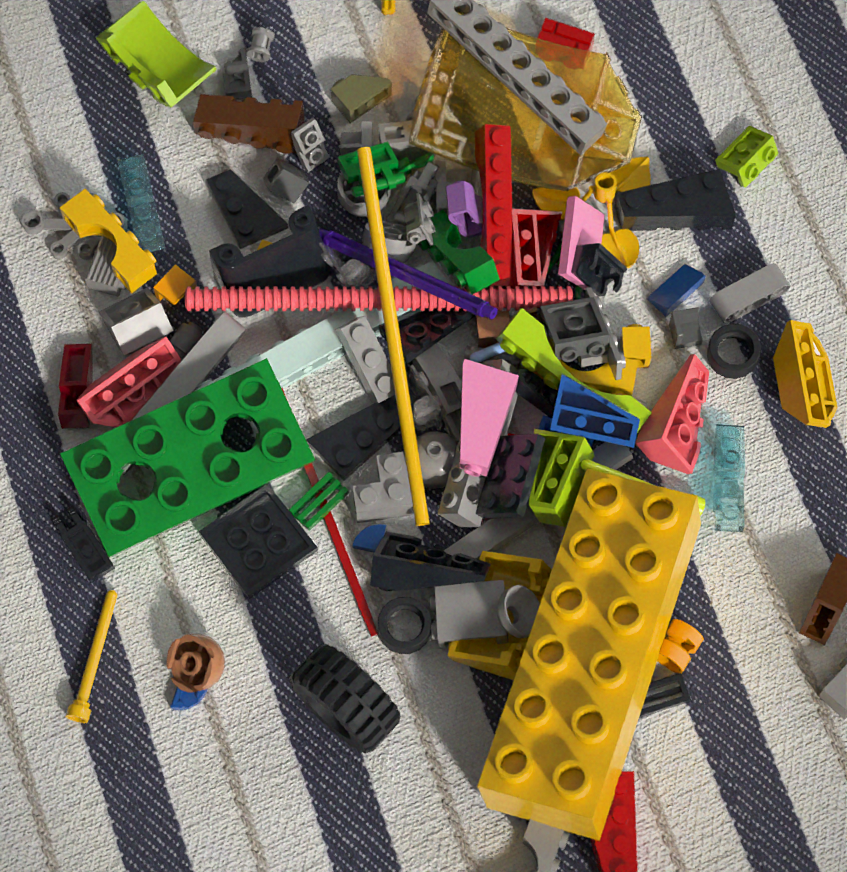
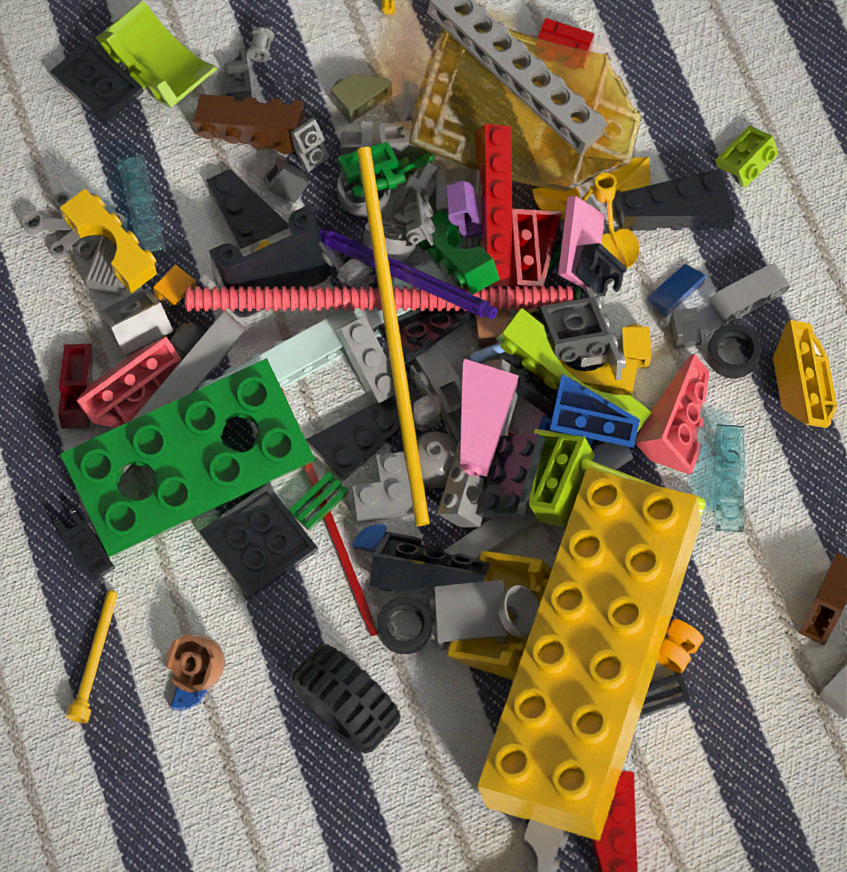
none -> black plate [50,39,143,125]

